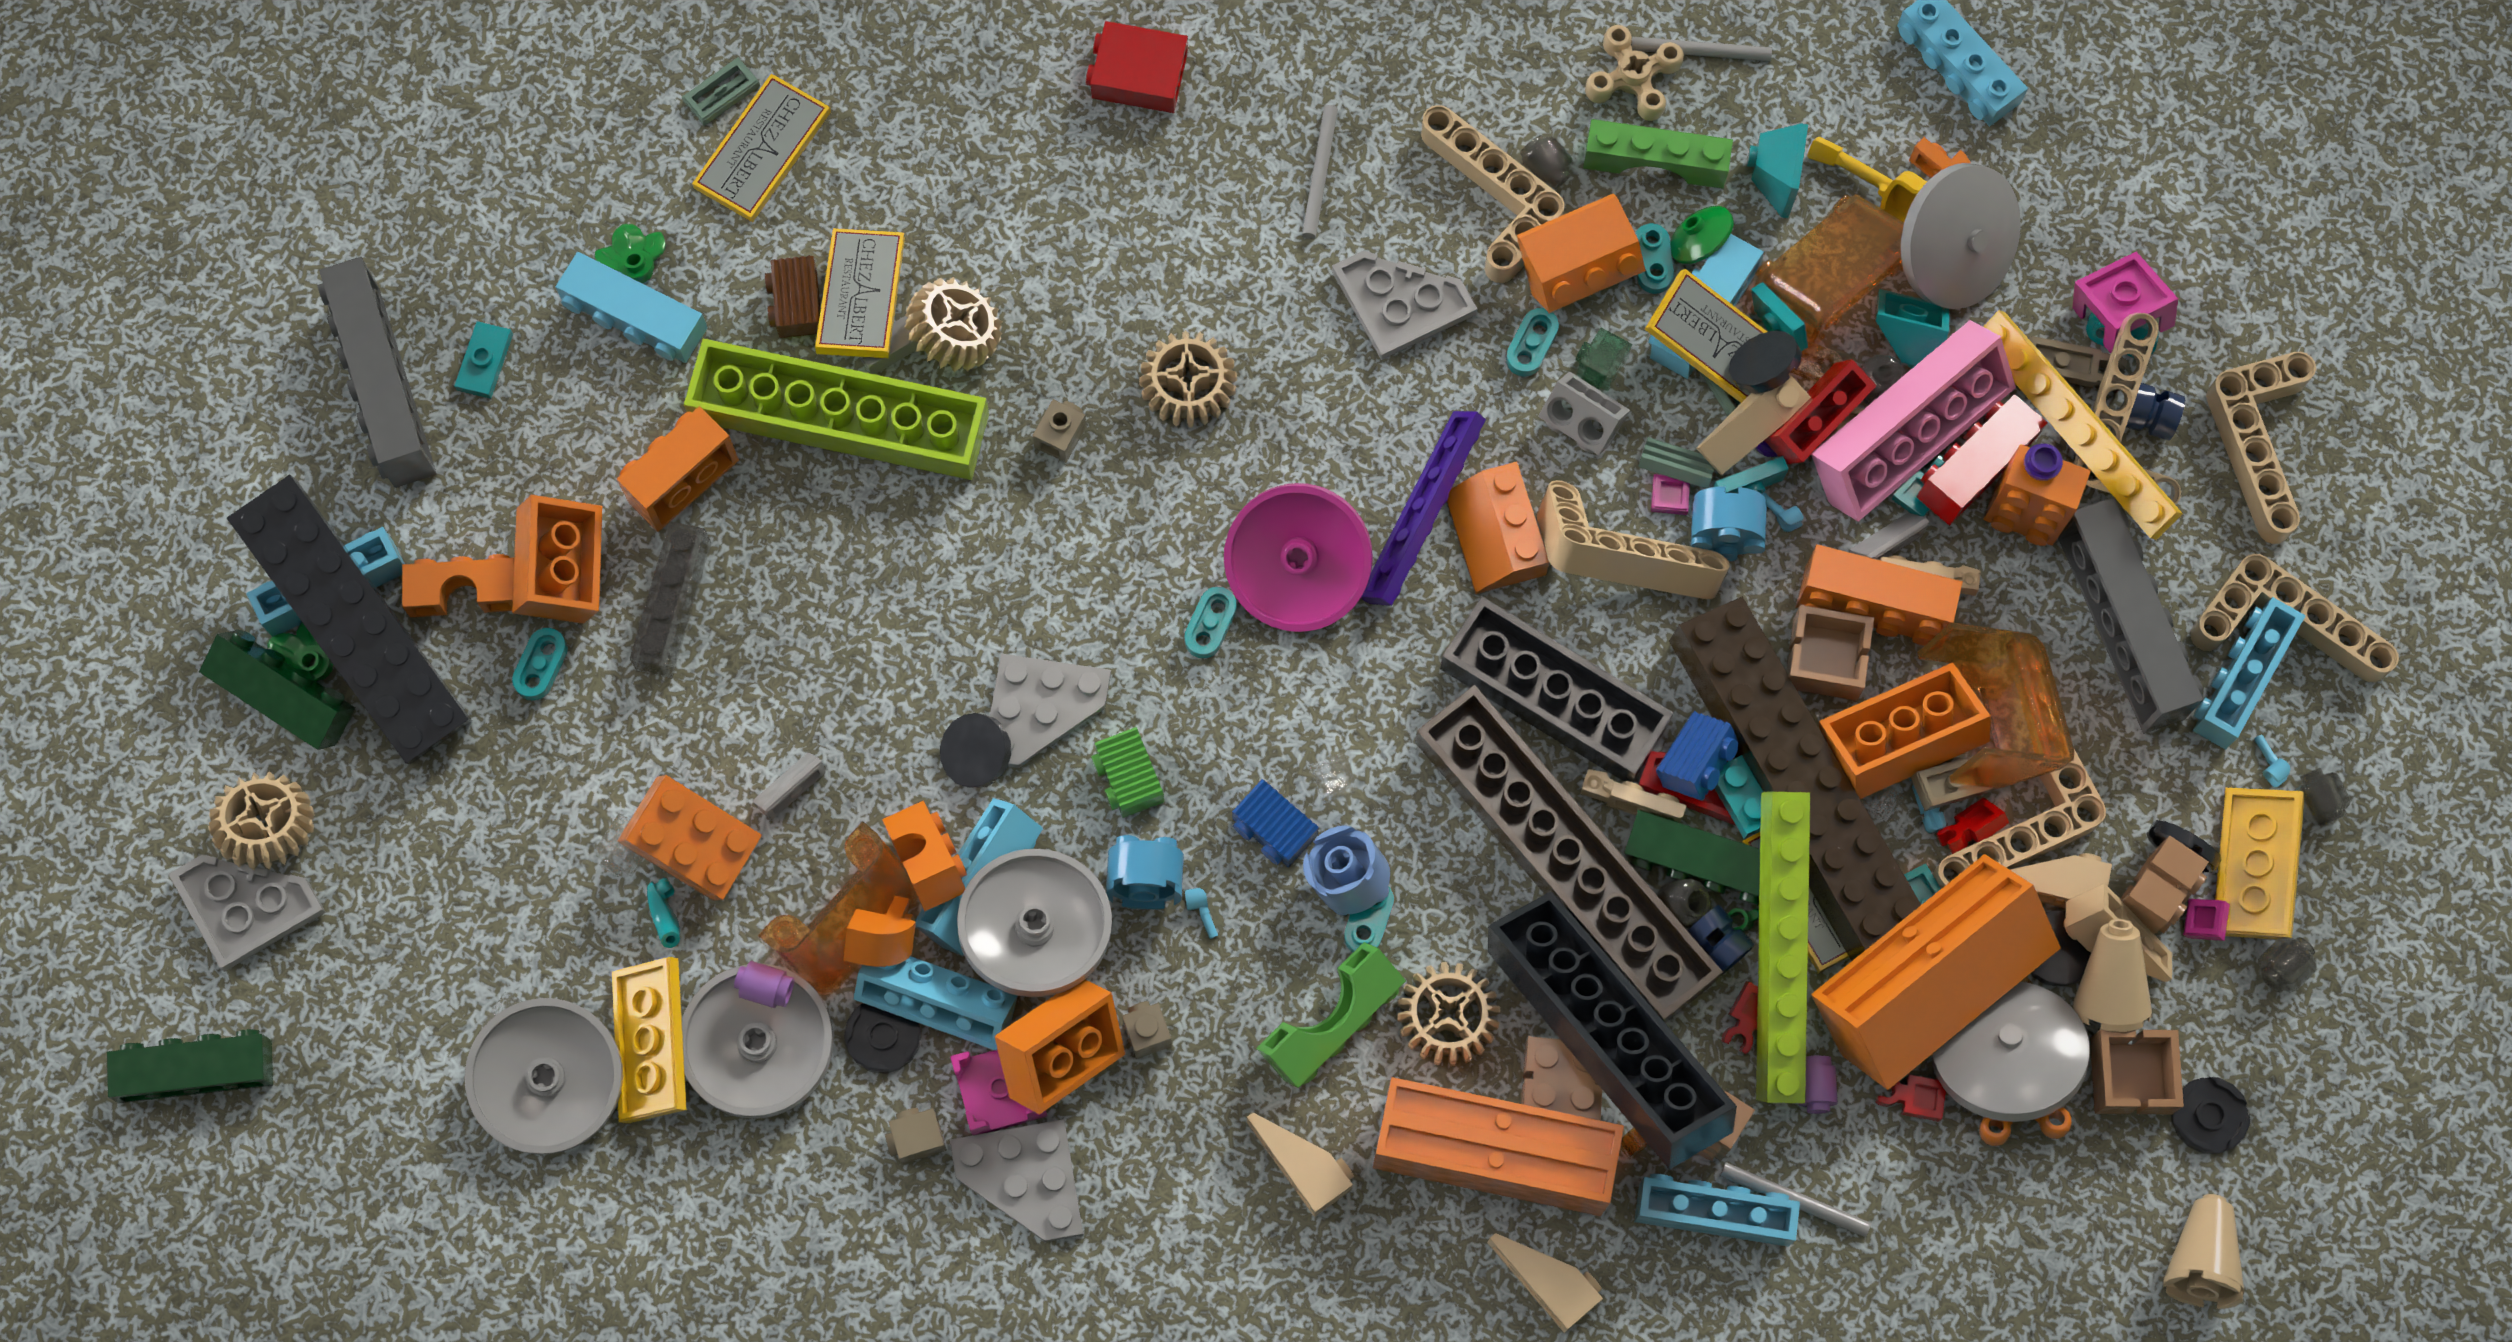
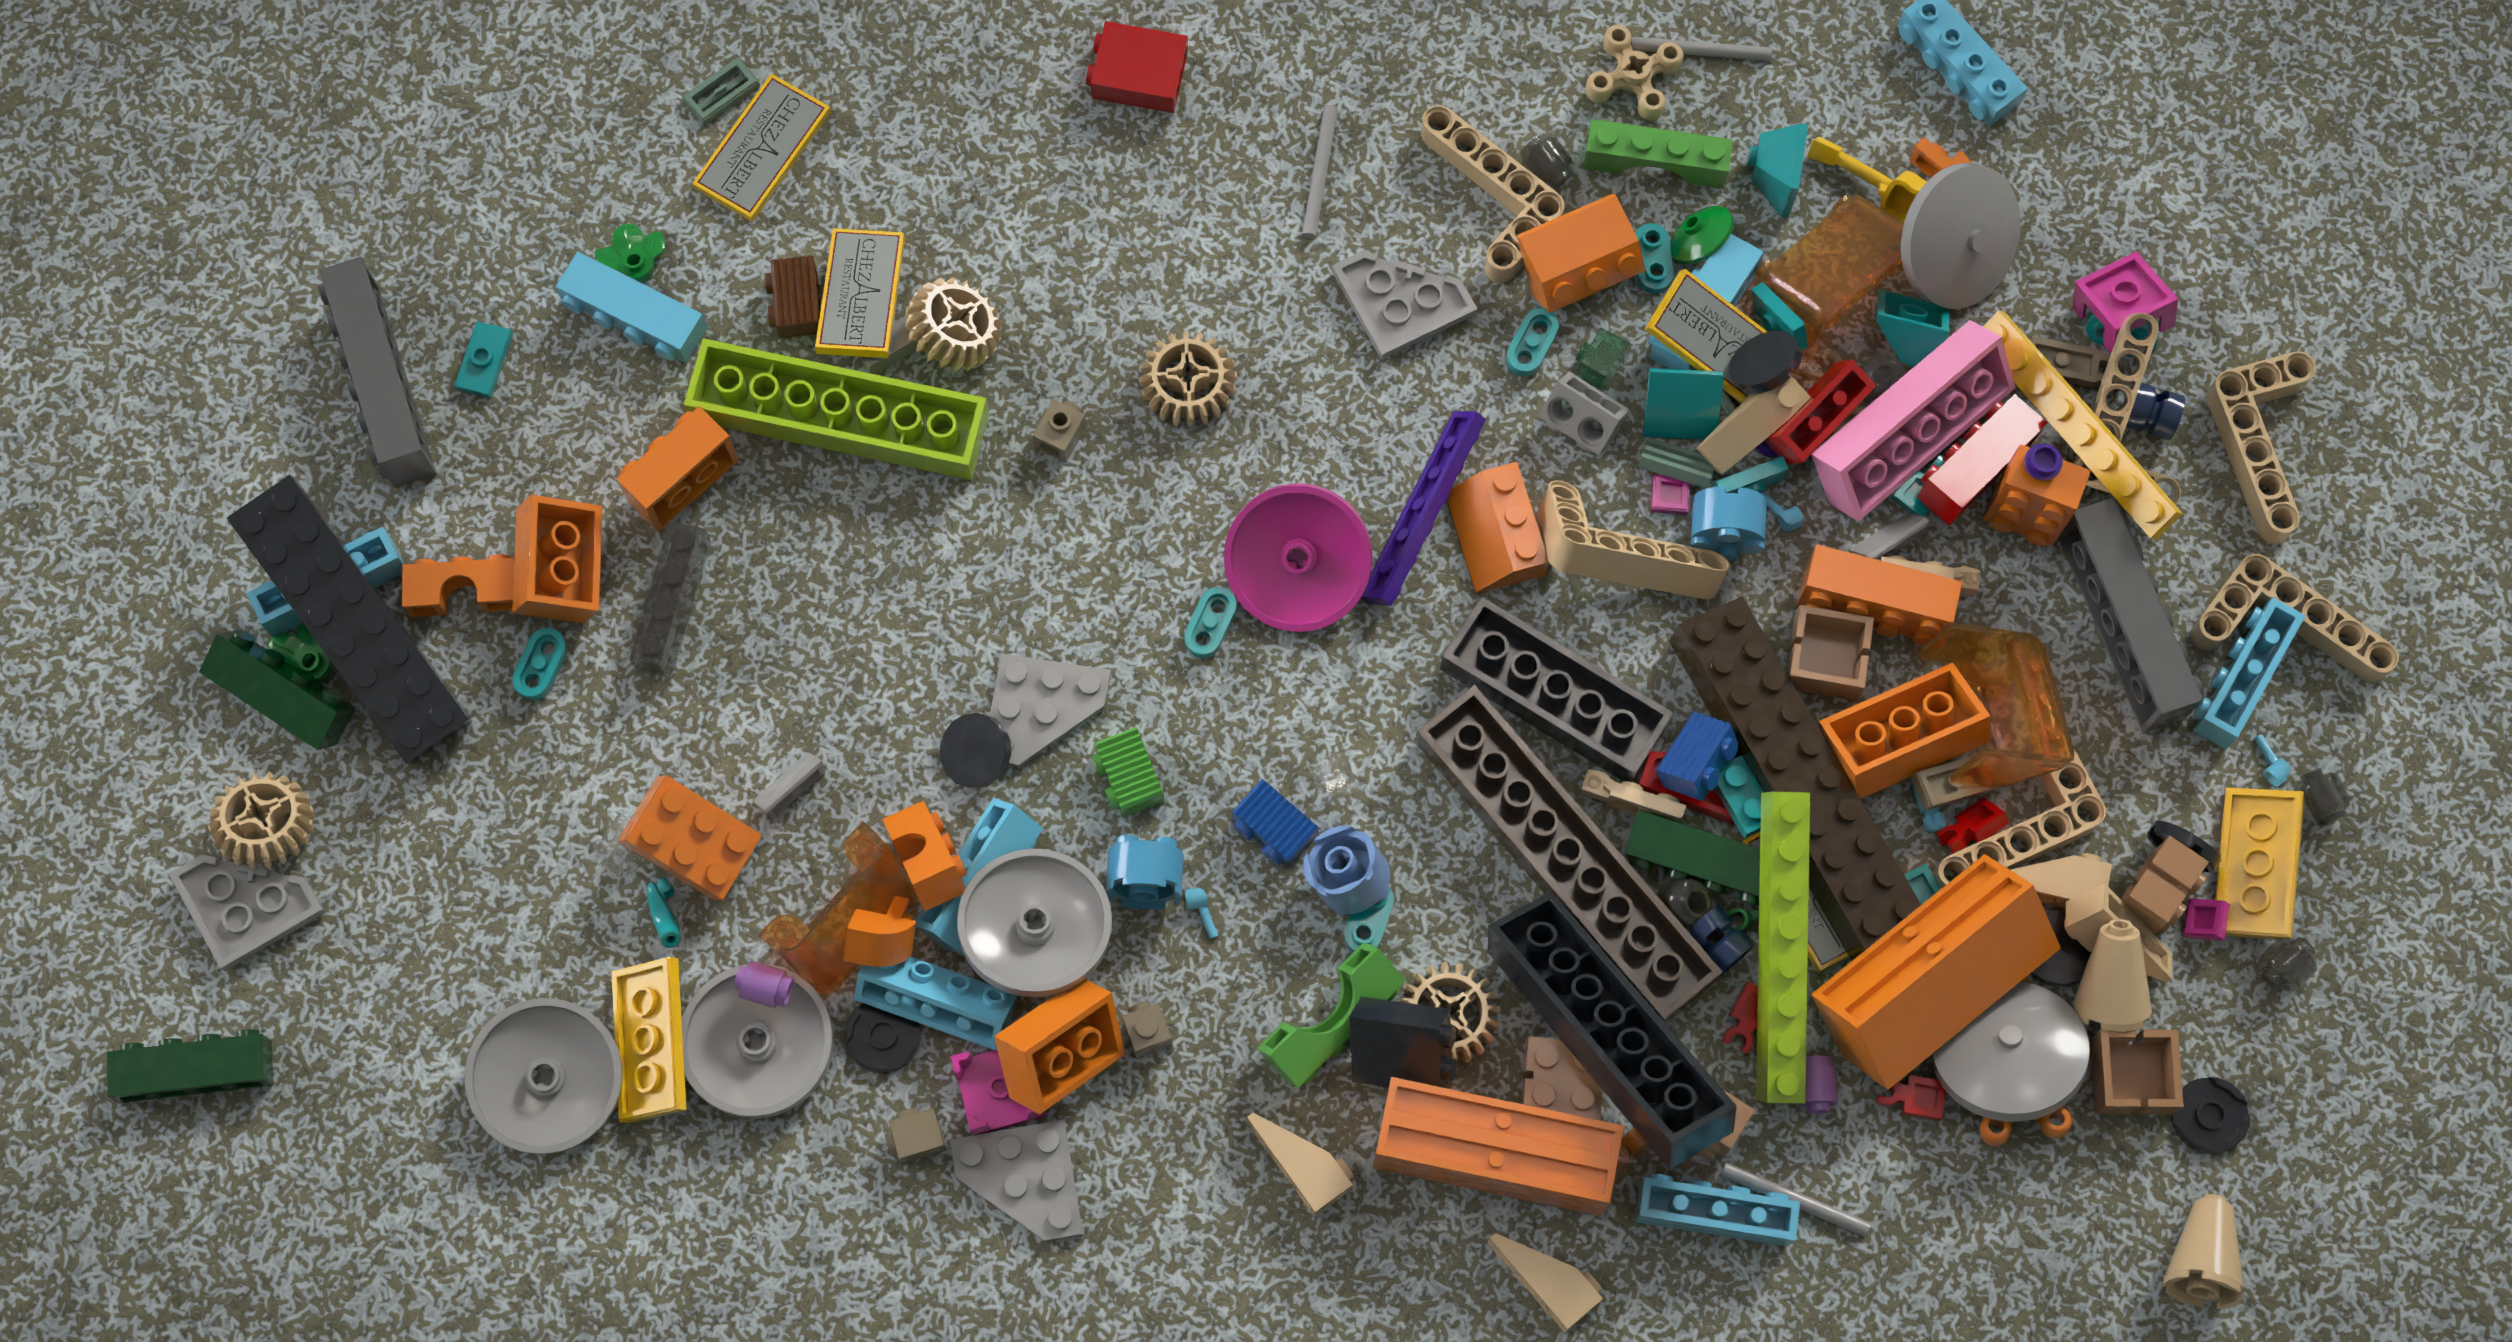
none -> black brick [1349,996,1457,1088]
none -> teal slope [1642,368,1724,440]

